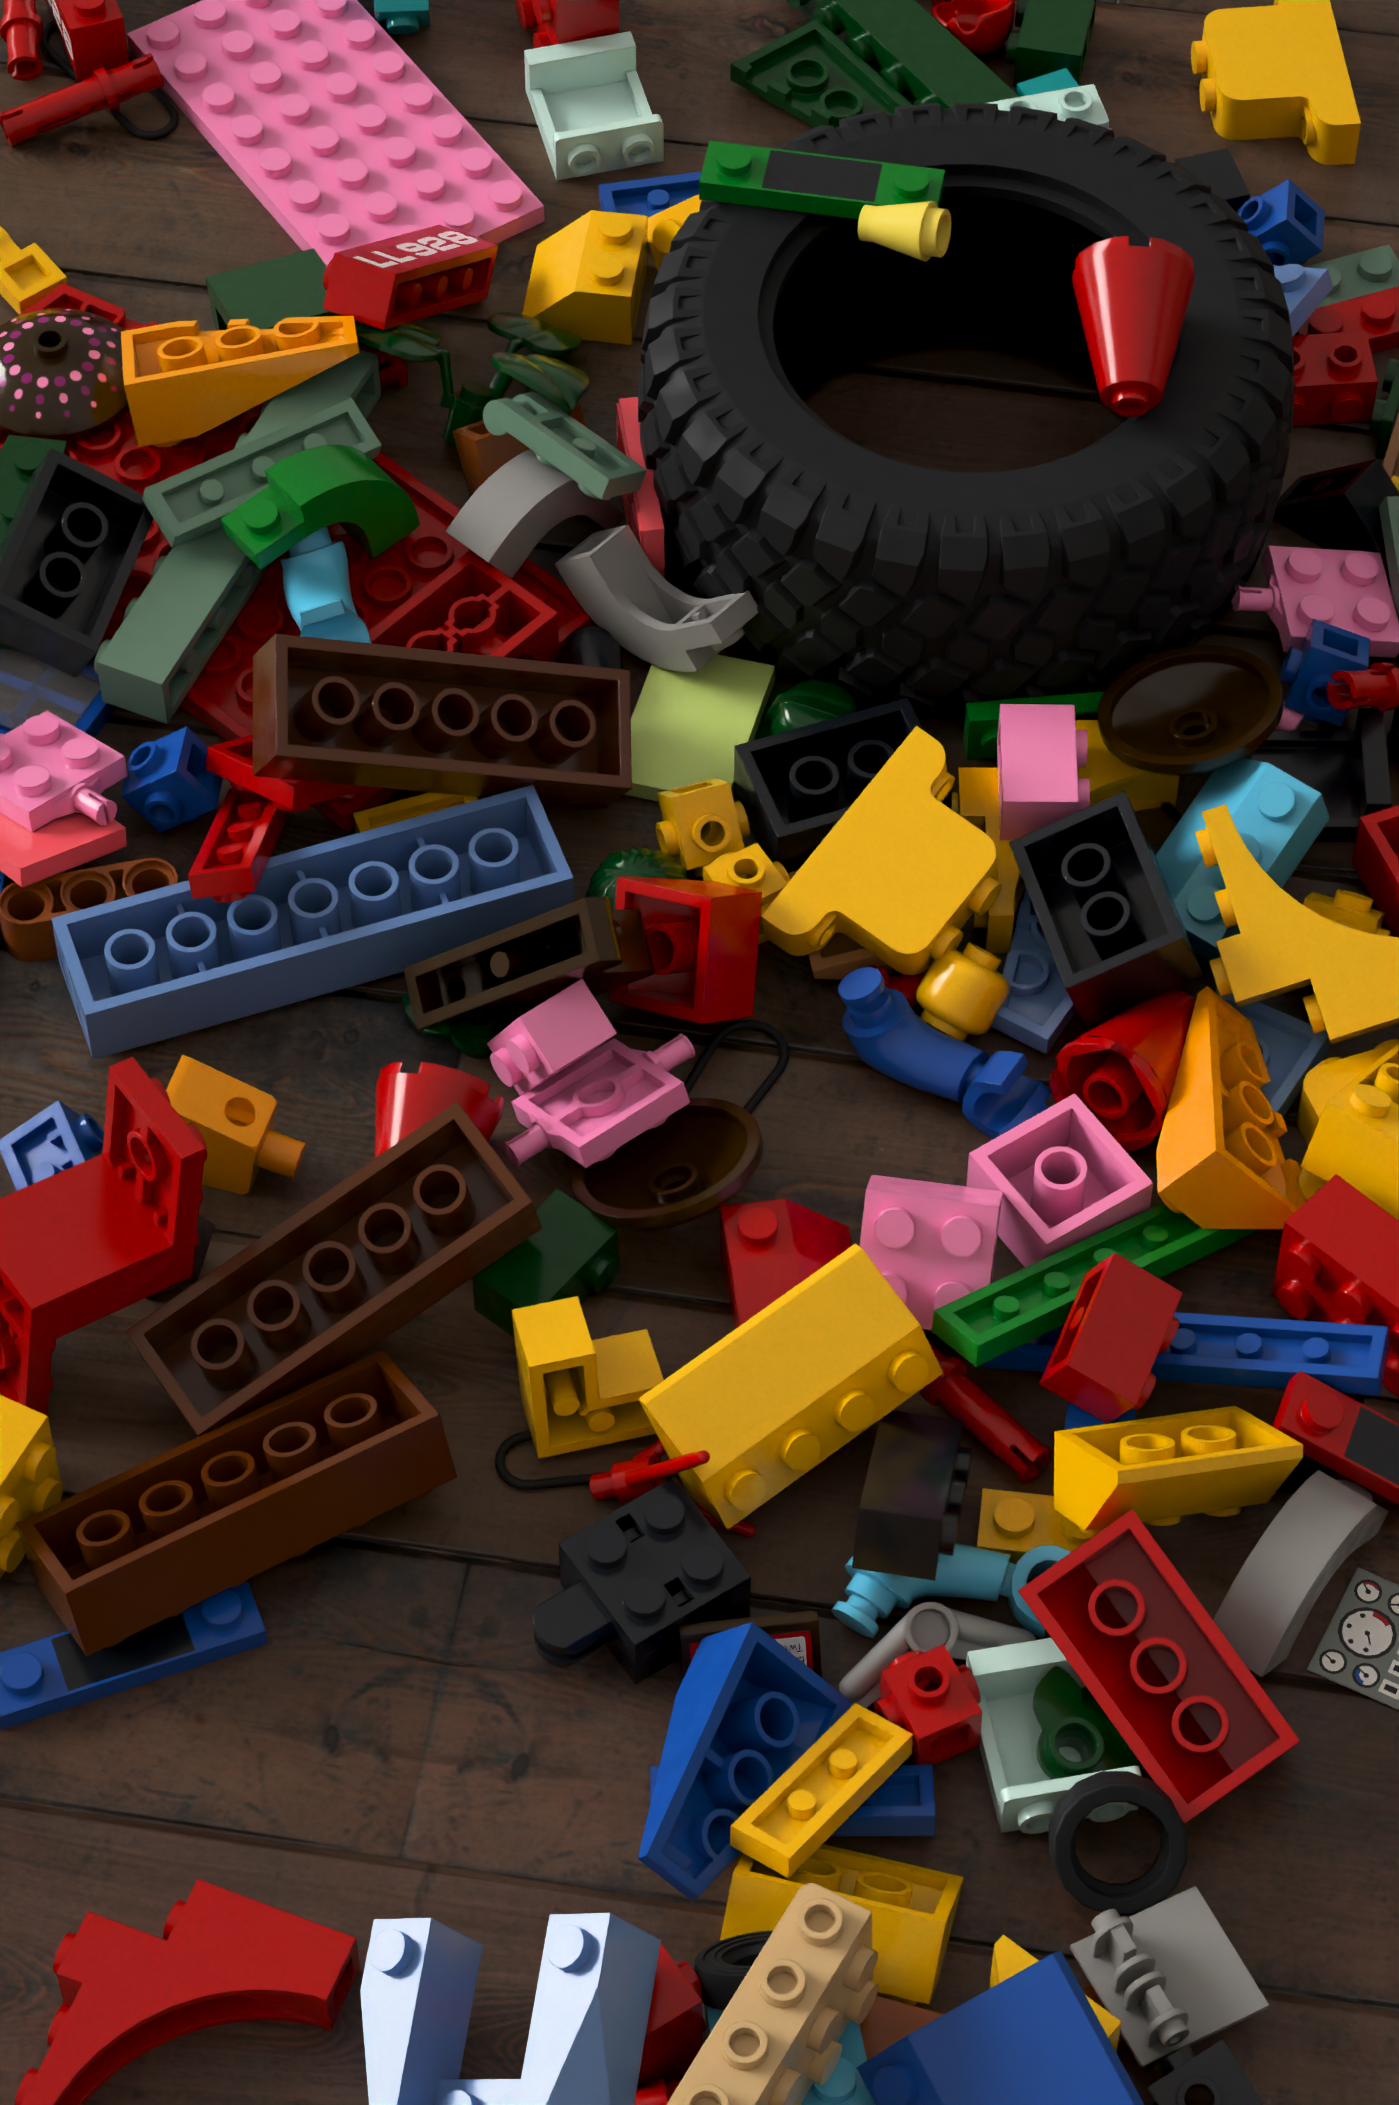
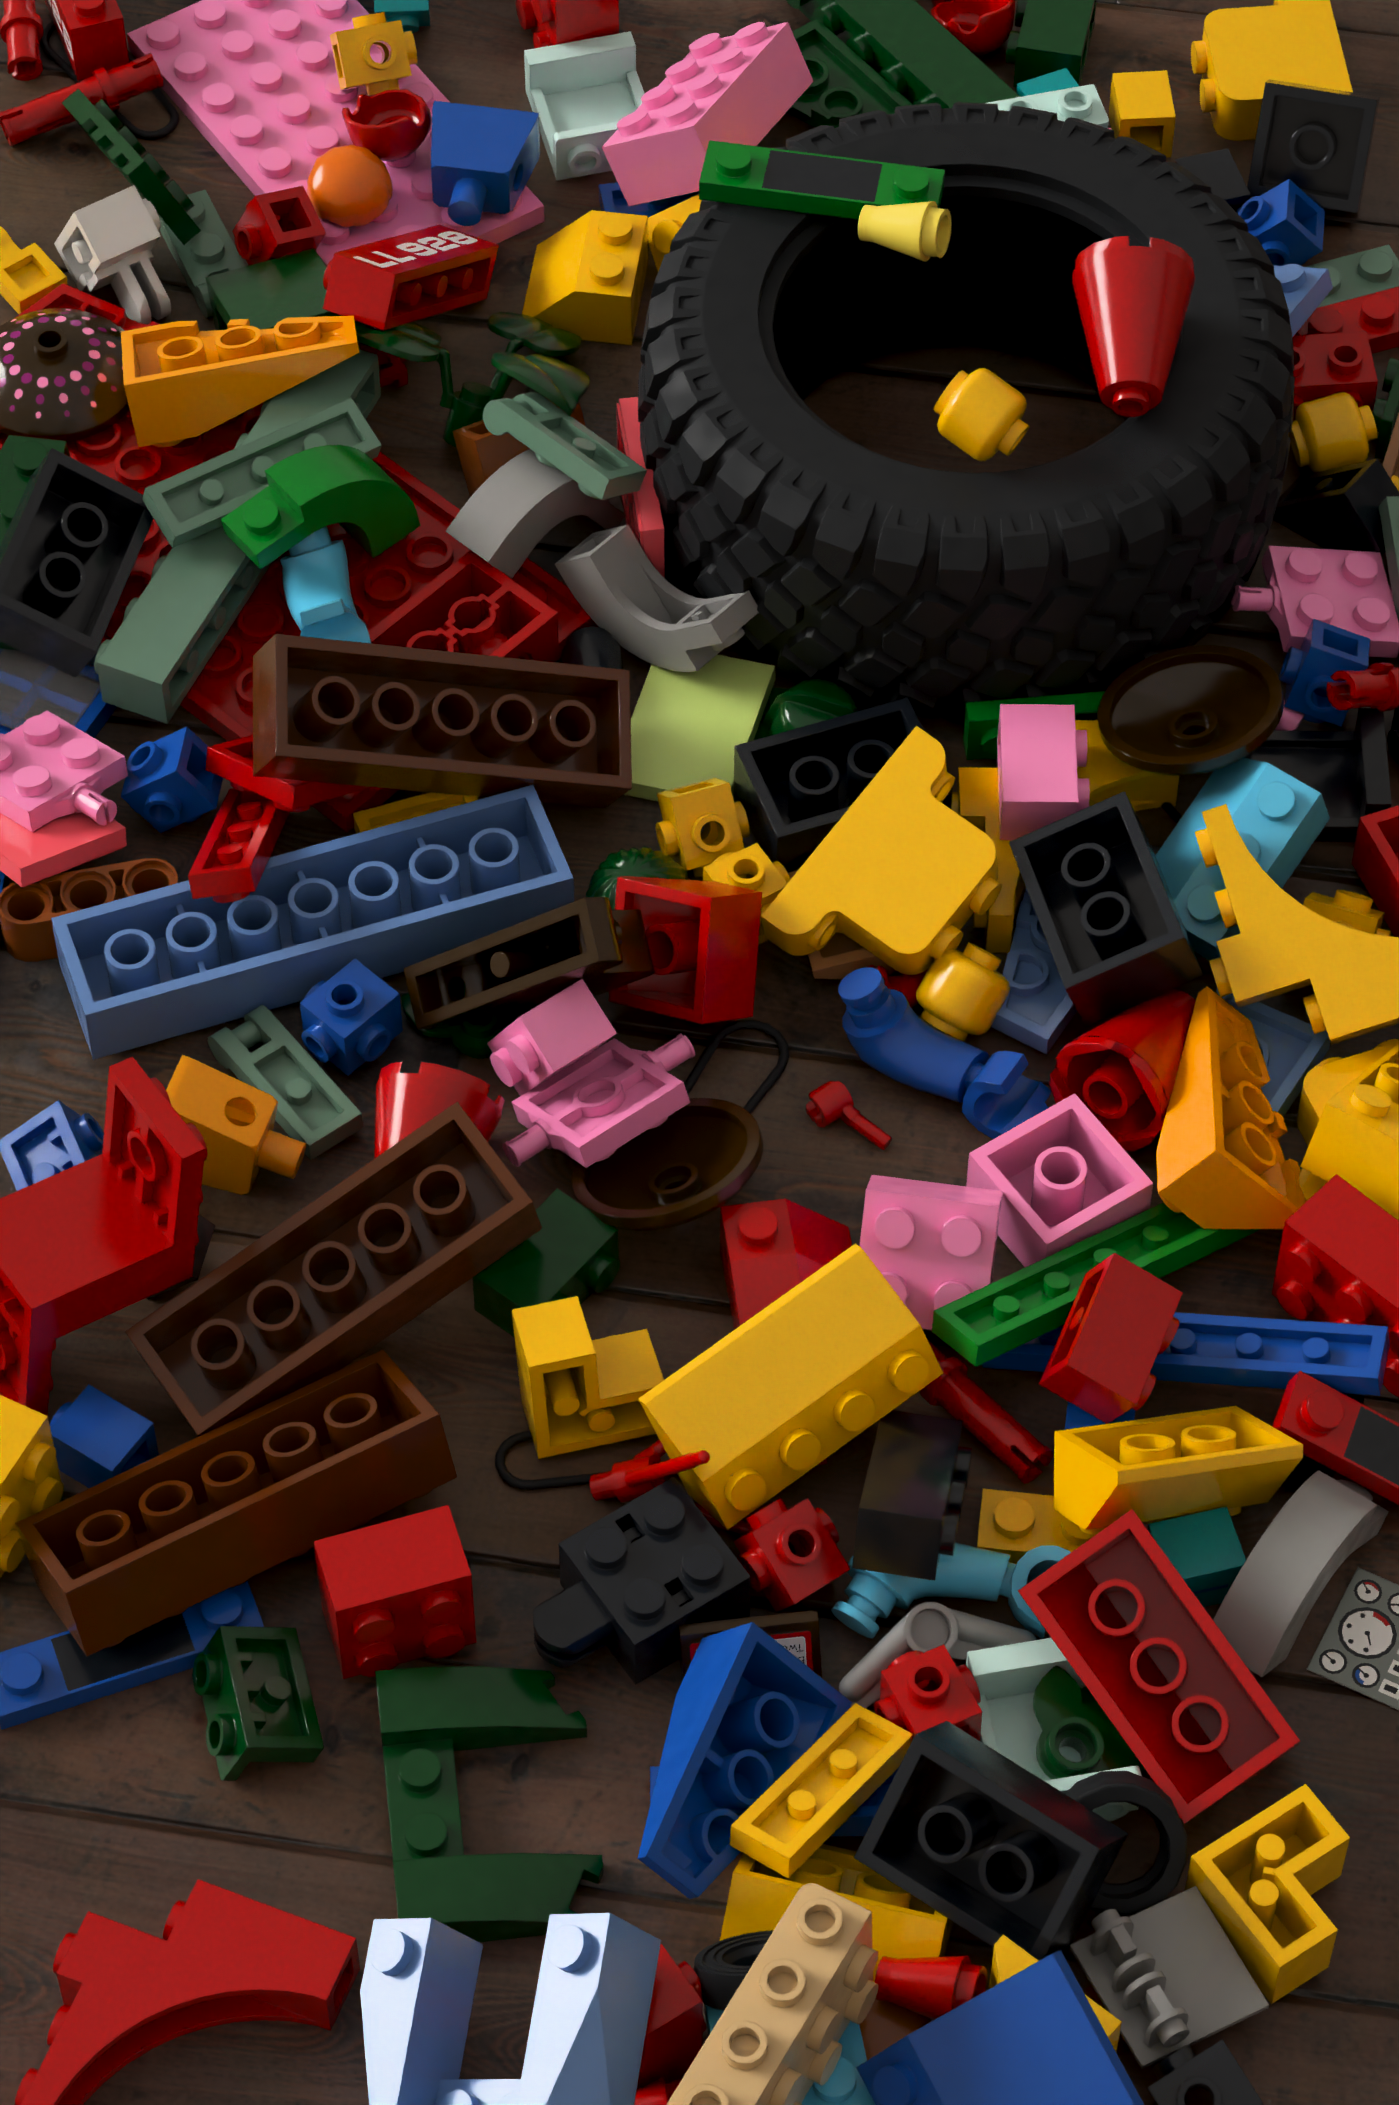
none -> blue brick [50,1384,159,1488]
none -> white brick [54,185,171,324]
none -> dark green wing [62,89,201,245]
none -> sand green plate [159,190,246,318]
none -> dark green bracket [192,1626,324,1781]
none -> sand green plate [208,1005,363,1160]
none -> red brick [232,186,326,265]
none -> blue brick [300,959,403,1076]
none -> orange hair [306,145,393,227]
none -> red brick [314,1505,477,1679]
none -> yellow brick [330,12,418,96]
none -> red hair [342,89,432,162]
none -> dark green wedge [375,1666,603,1942]
none -> blue torso [431,101,540,226]
none -> bright pink brick [602,22,814,206]
none -> red brick [733,1497,850,1612]
none -> red hand [806,1081,892,1150]
none -> black brick [854,1721,1129,1961]
none -> red cone [875,1956,987,2020]
none -> yellow head [933,368,1029,462]
none -> yellow brick [1109,70,1176,157]
none -> teal brick [1147,1507,1246,1607]
none -> yellow brick [1185,1784,1350,2004]
none -> black brick [1247,79,1380,213]
none -> yellow head [1288,392,1378,473]

